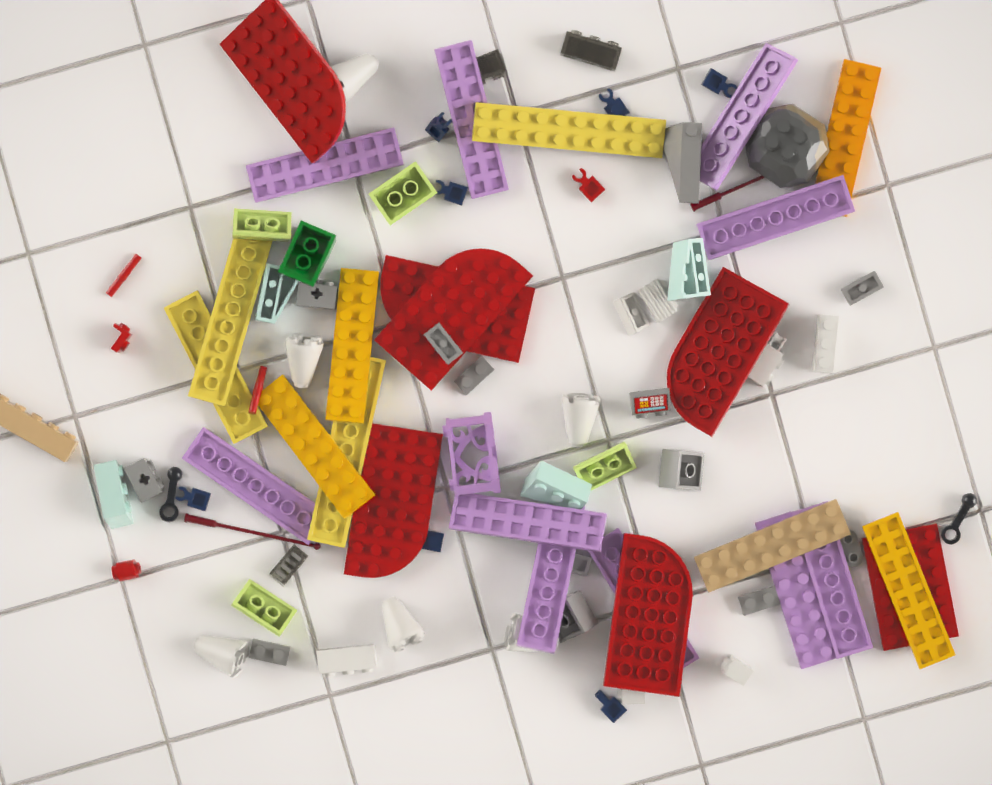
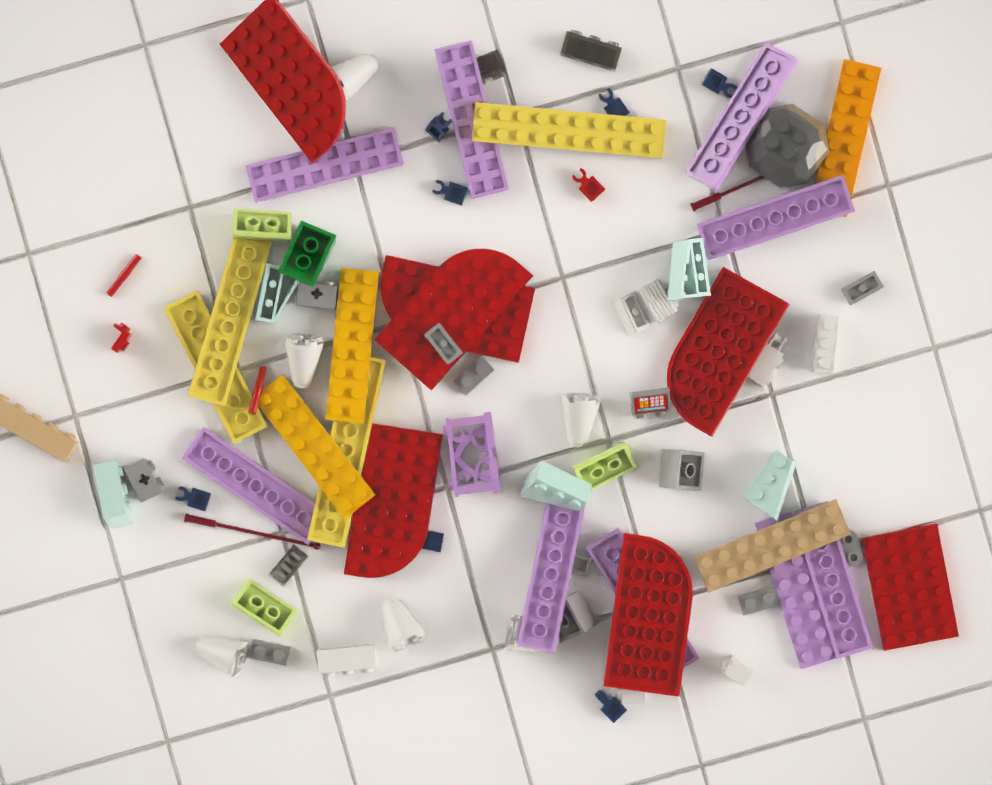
red brick [111,559,141,582] -> none
black piece [159,467,182,523] -> none
yellowish green slope [368,161,437,225] -> none
lavender plate [449,493,607,552] -> none
light grey wedge [663,122,702,203] -> none
yellow plate [862,512,956,669] -> none
black piece [941,493,977,545] -> none
none -> light aqua wedge [743,450,796,521]

